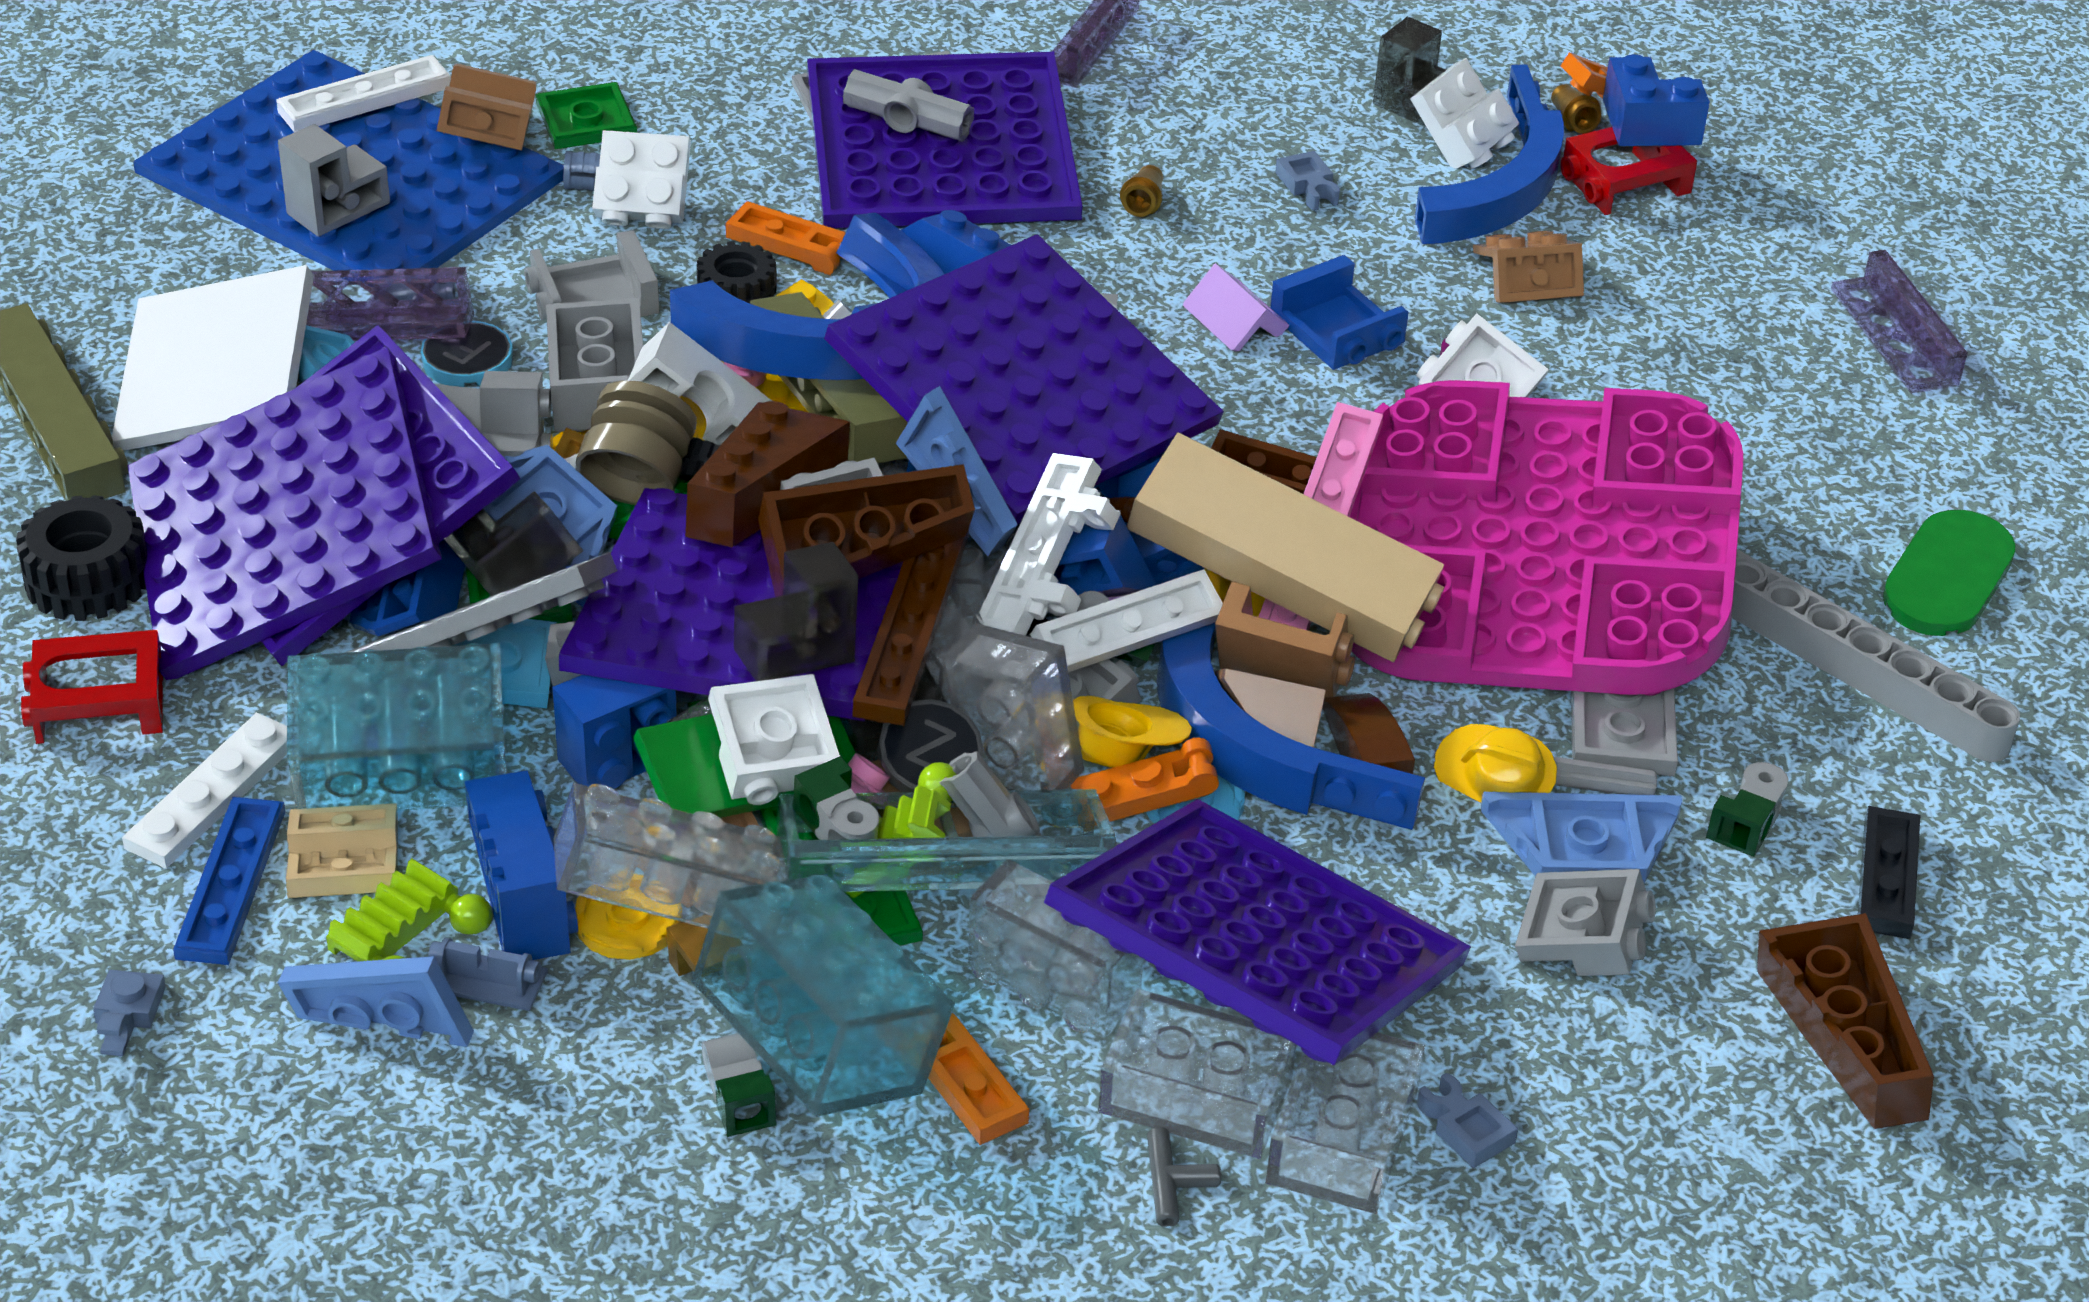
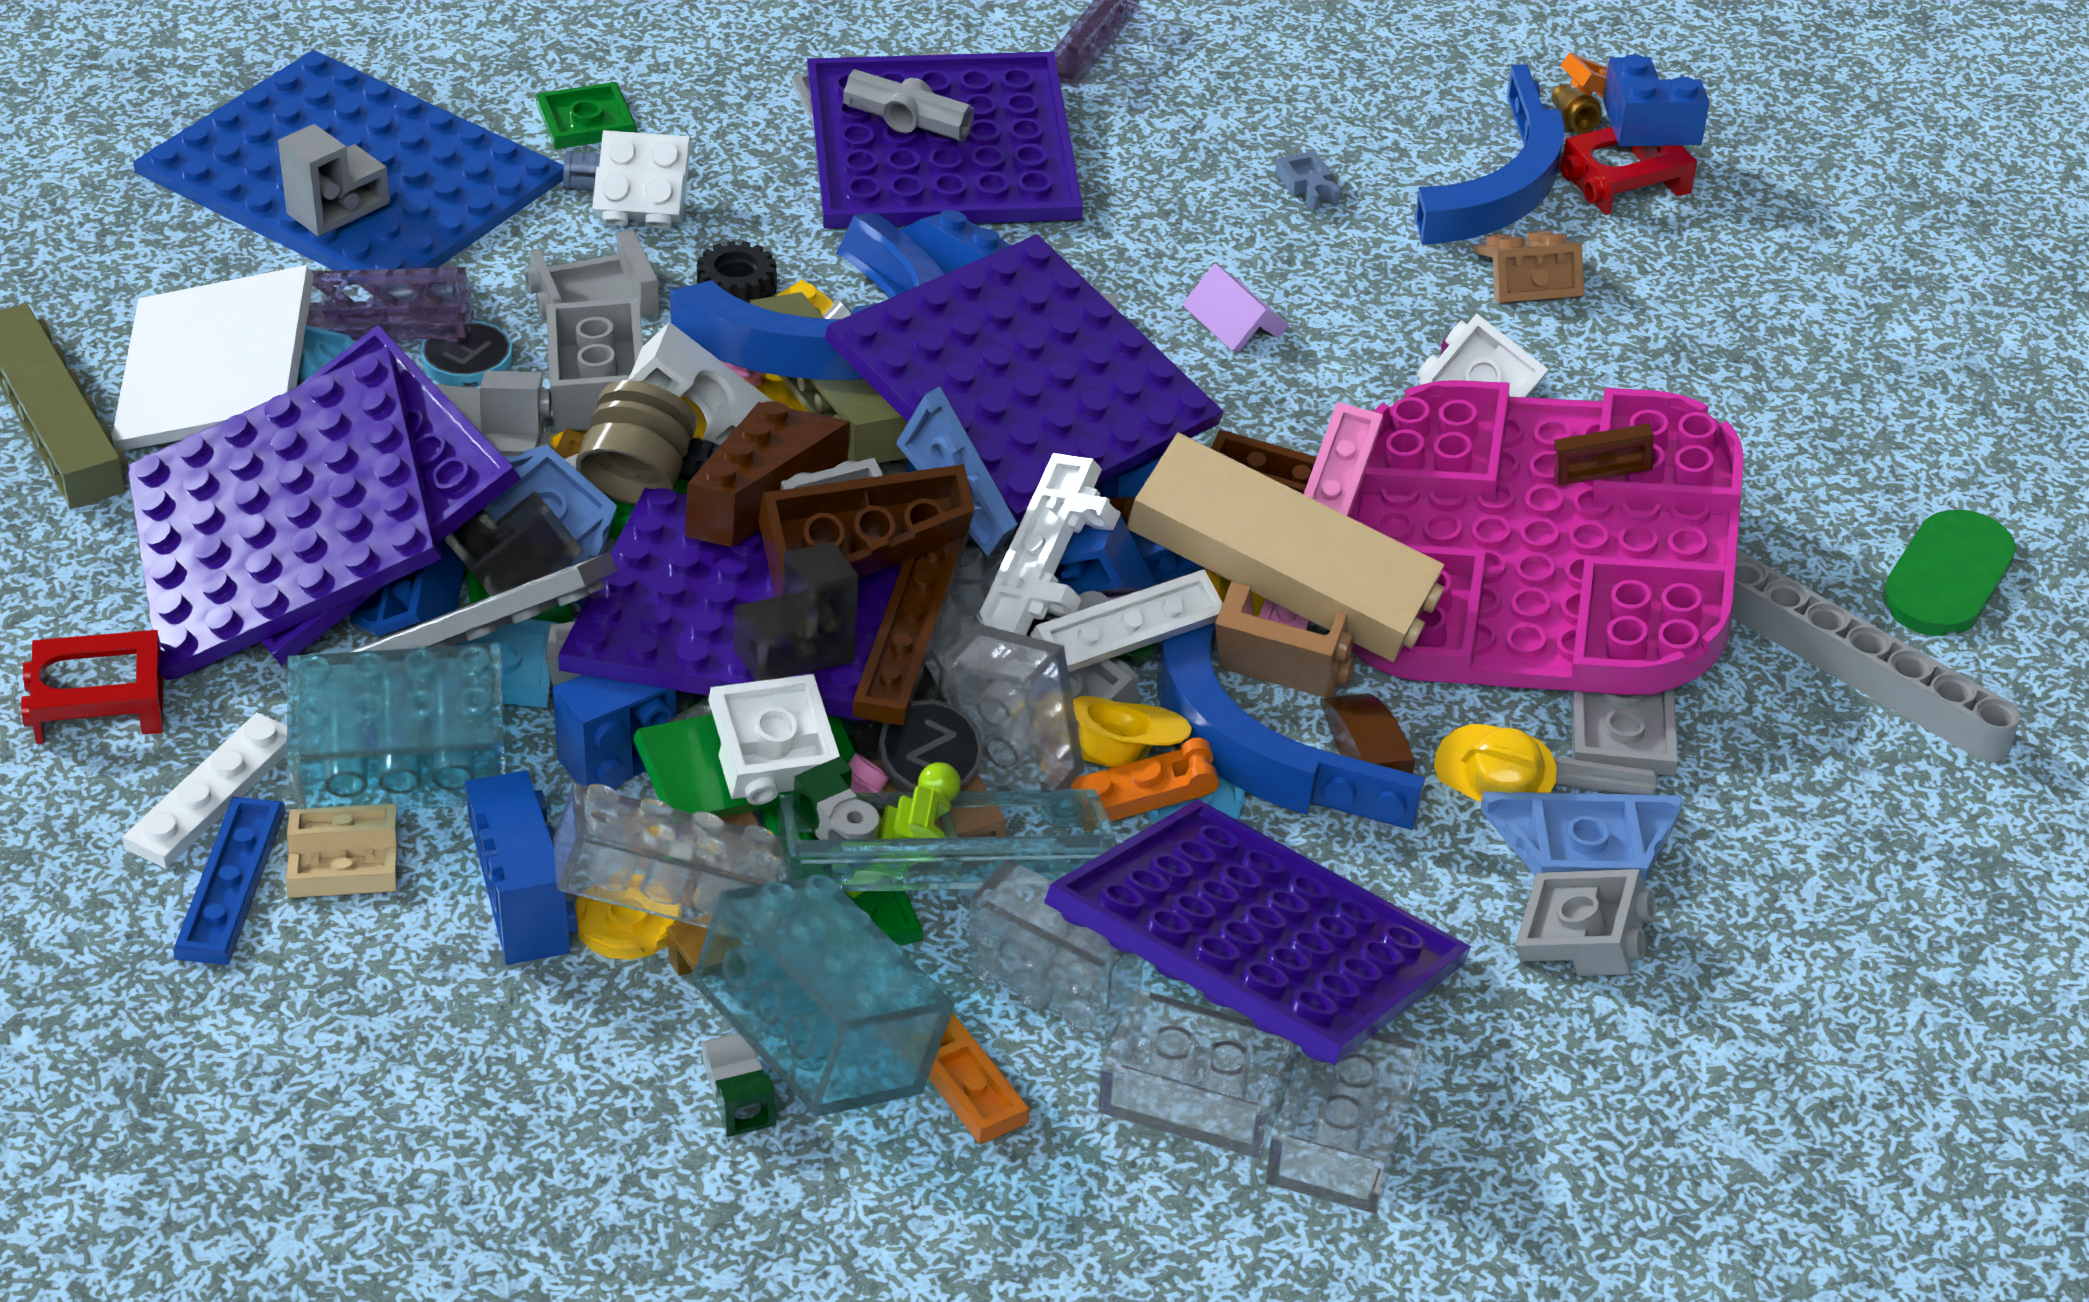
black tyre [16,495,147,621] -> none
sand blue plate [93,970,166,1056] -> none
white tile [276,55,451,133] -> none
medium blue wing [278,956,474,1047] -> none
lime gear [326,858,493,962] -> none
sand blue hinge [428,937,548,1011] -> none
medium nougat panel [437,64,537,150] -> none
orange plate [726,201,845,275] -> none
light grey piece [939,751,1068,900] -> none
pearl gold cone [1120,165,1163,217] -> none
dark grey piece [1147,1127,1221,1227] -> none
medium nougat slope [1214,668,1326,747] -> none
blue panel [1270,255,1409,370] -> none
clear smoke brick [1373,16,1446,127] -> none
white plate [1410,58,1520,169] -> none
sand blue plate [1417,1073,1518,1169] -> none
dark green leg [1706,762,1789,857] -> none
reddish brown wedge [1757,913,1934,1129] -> none
clear purple fence [1831,250,1968,394] -> none
black plate [1858,806,1921,939] -> none
none -> reddish brown tile [1554,423,1654,486]

